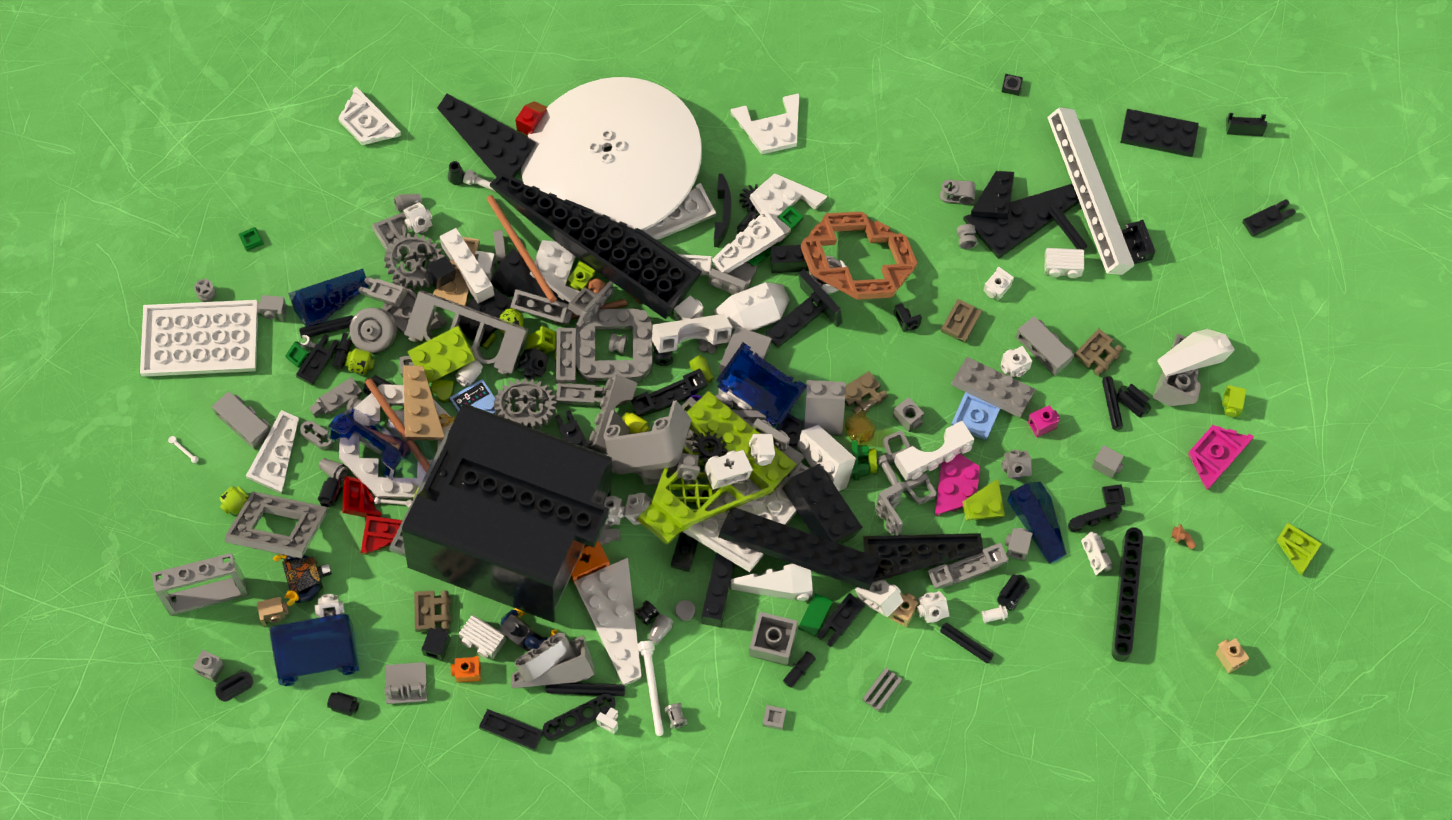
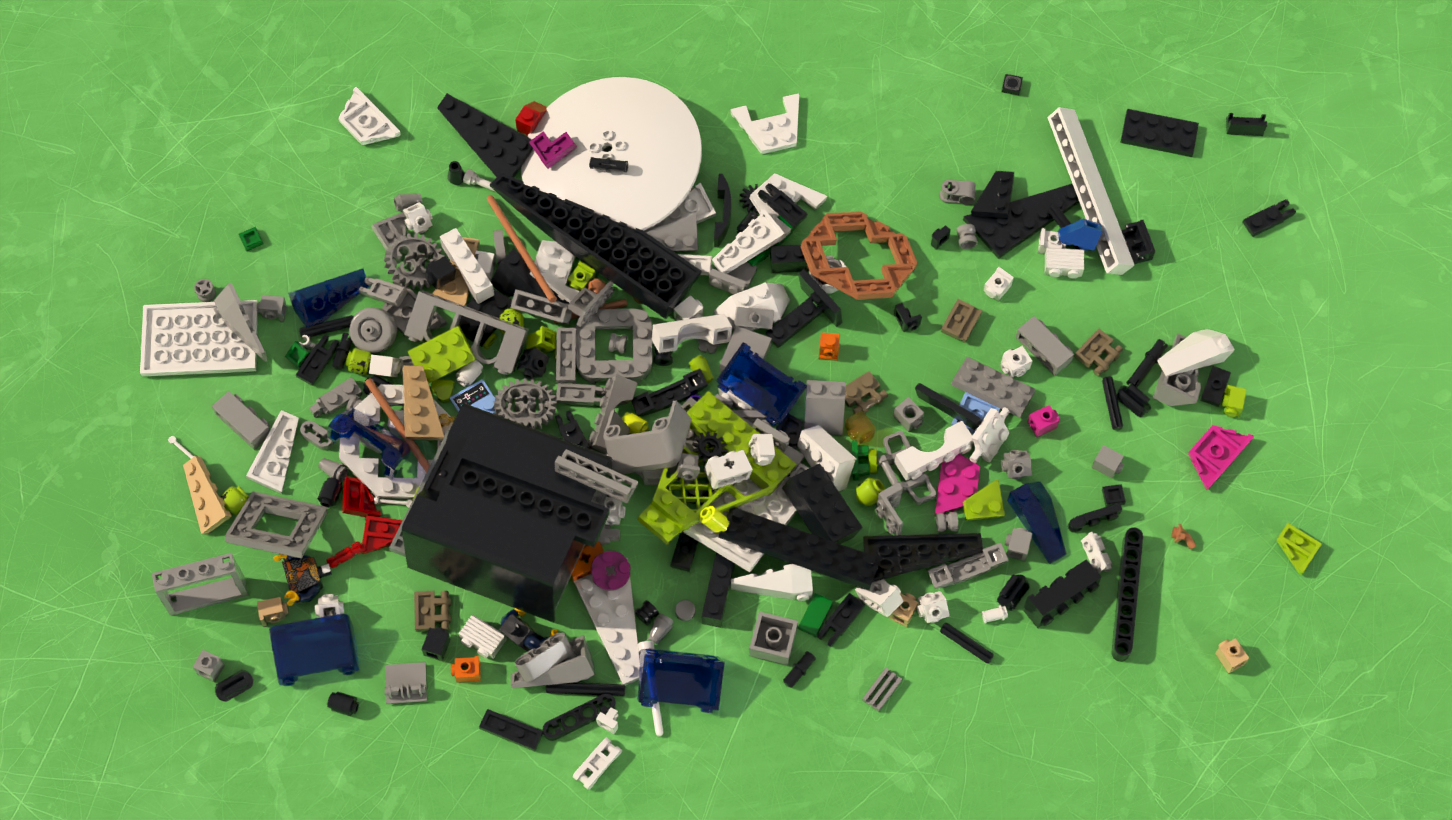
white brick [625,493,652,525] -> none
light grey bush [665,703,688,729] -> none
light grey tile [763,705,786,730] -> none
none -> tan wing [183,456,232,534]
none -> light grey wedge [214,283,268,361]
none -> red axle [326,541,364,568]
none -> white brick [369,355,401,377]
none -> magenta plate [529,131,577,169]
none -> light grey fence [555,449,638,503]
none -> white plate [573,737,622,790]
none -> black pin [589,157,628,173]
none -> magenta plate [591,551,631,591]
none -> clear blue windscreen [637,649,725,713]
none -> light grey wing [646,213,698,252]
none -> neon yellow brick [700,506,729,533]
none -> light grey plate [734,307,774,329]
none -> black hinge [758,183,808,228]
none -> orange brick [819,333,840,361]
none -> lime head [856,477,885,506]
none -> black tile [915,383,981,431]
none -> black plate [931,225,951,249]
none -> light grey wheel [936,512,958,532]
none -> white plate [969,407,1010,463]
none -> black wedge [1023,559,1102,628]
none -> white brick [1038,228,1066,254]
none -> blue slope [1058,218,1102,251]
none -> black pin [1126,339,1168,388]
none -> black plate [1200,366,1231,407]

